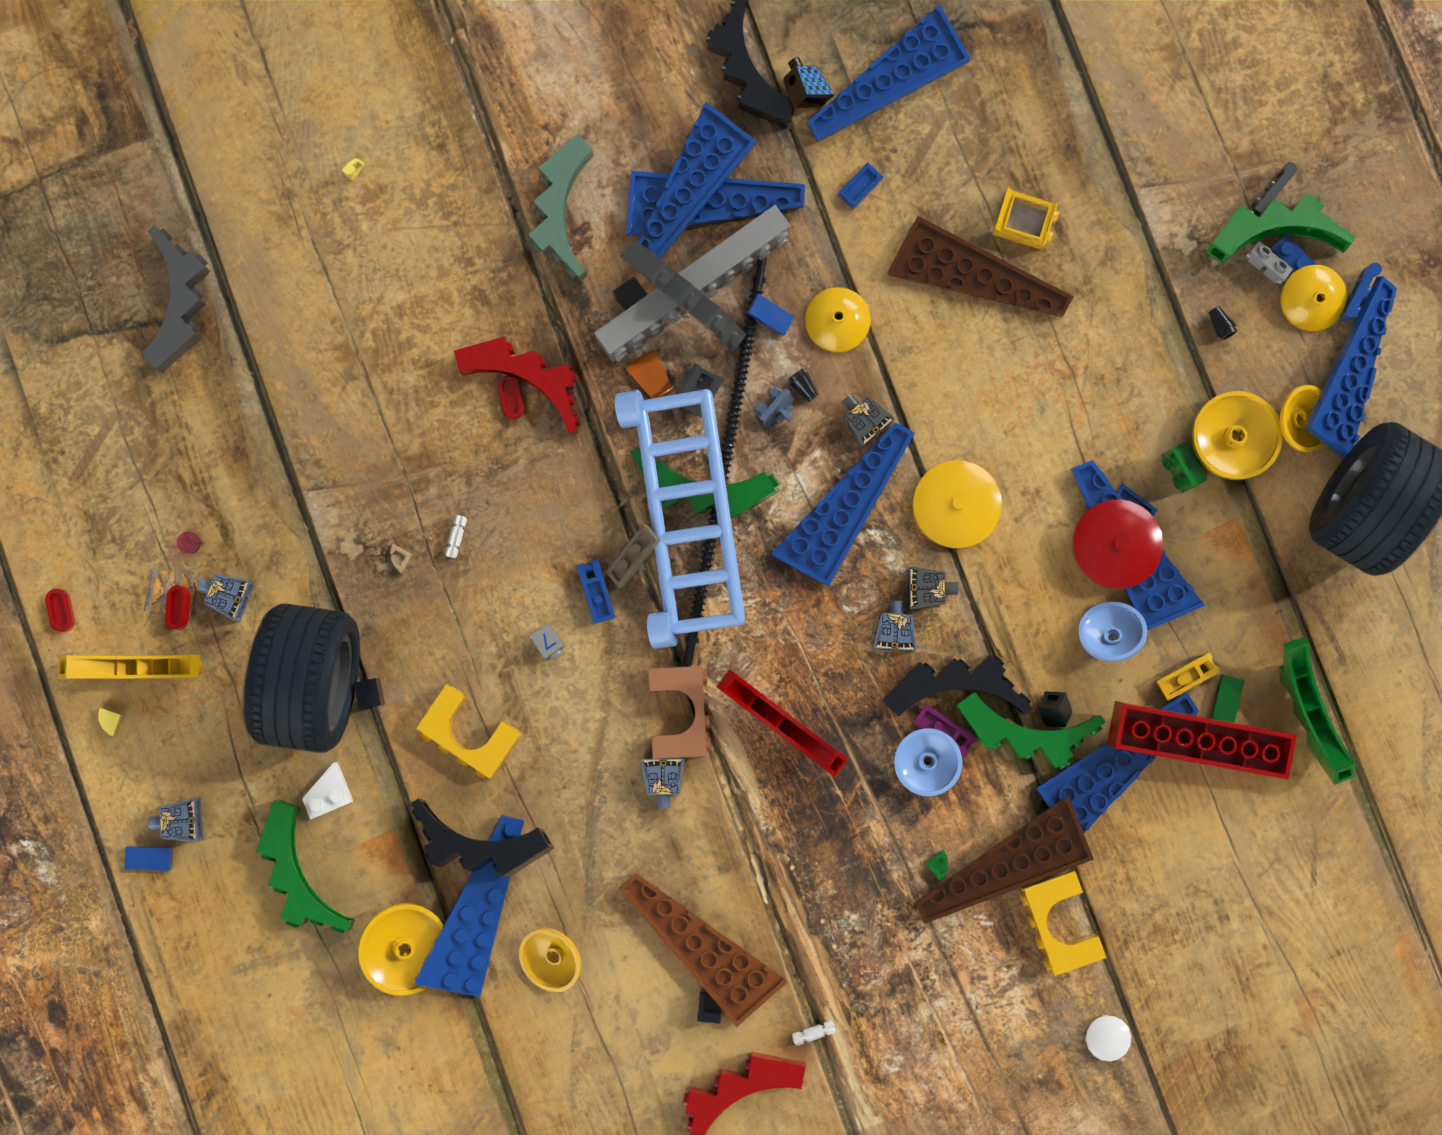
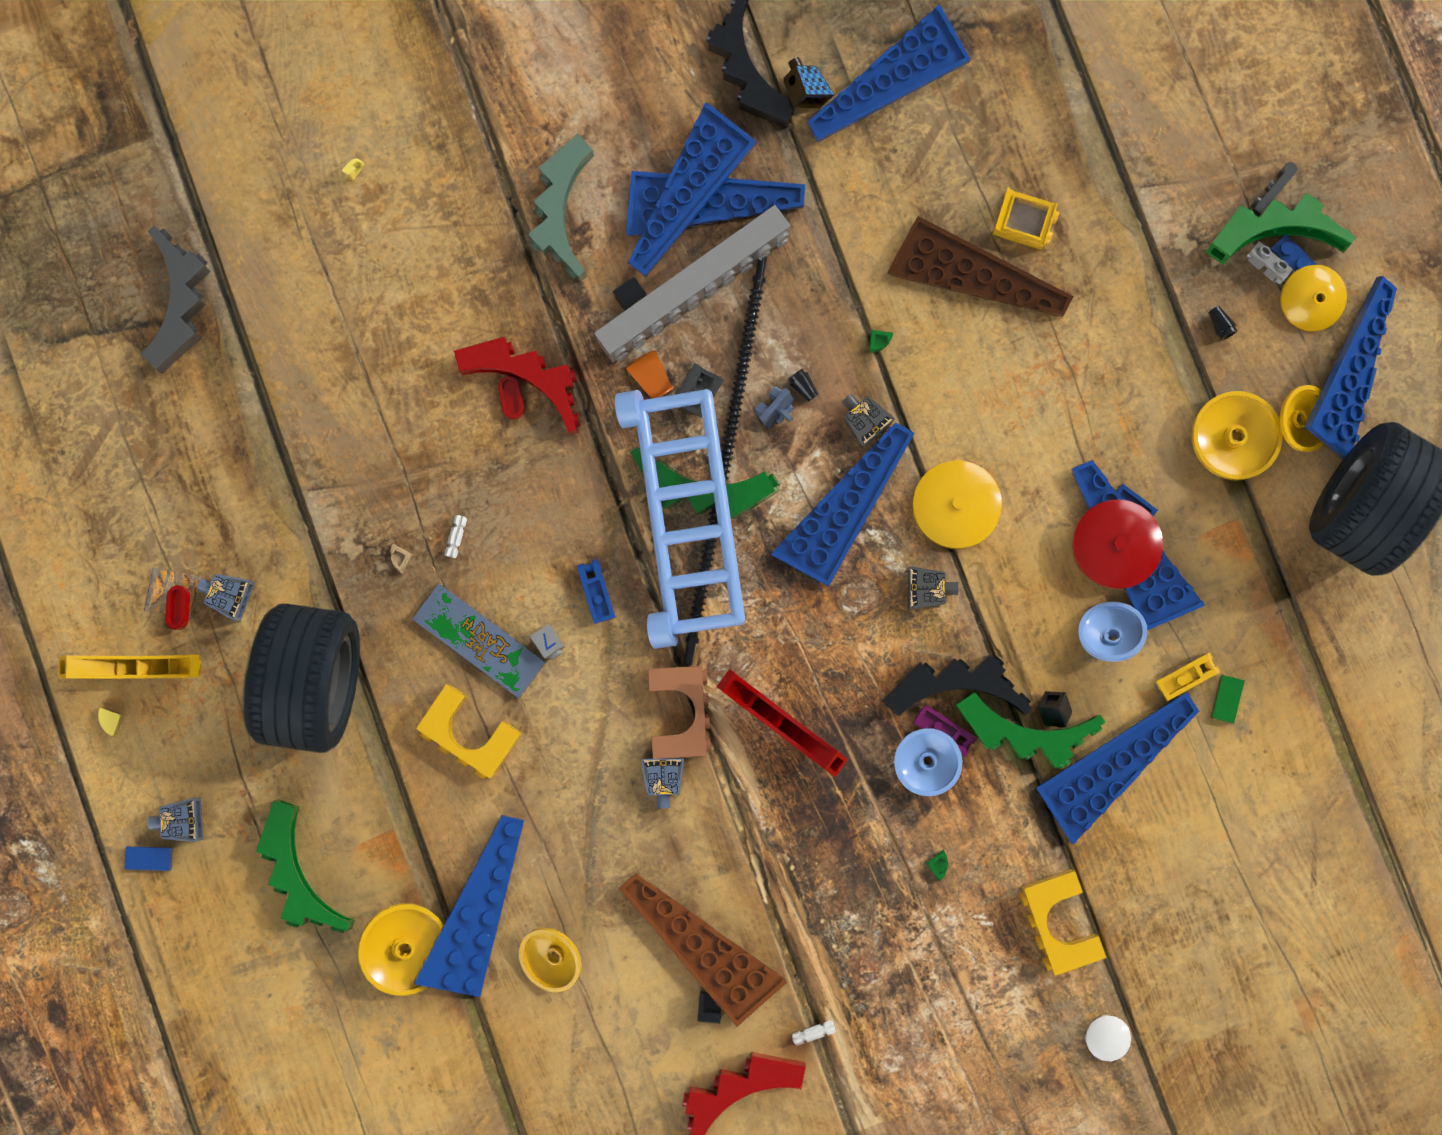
red tile [45,589,75,632] -> none
clear pink tile [177,531,201,554] -> none
white wing [302,762,354,820] -> none
black panel [354,678,385,709] -> none
black arch [411,798,555,877] -> none
dark tan tile [605,524,661,588] -> none
dark grey arch [620,239,746,352] -> none
blue tile [746,294,794,336] -> none
yellow dish [805,287,871,353] -> none
blue tile [838,163,884,210] -> none
torso [872,601,917,652] -> none
reddish brown wing [916,796,1094,924] -> none
red brick [1107,701,1297,780] -> none
green bracket [1161,441,1208,493] -> none
green arch [1279,637,1356,785] -> none
blue plate [1339,262,1382,323] -> none
none -> sand blue tile [413,584,546,698]
none -> green tile [868,330,893,353]

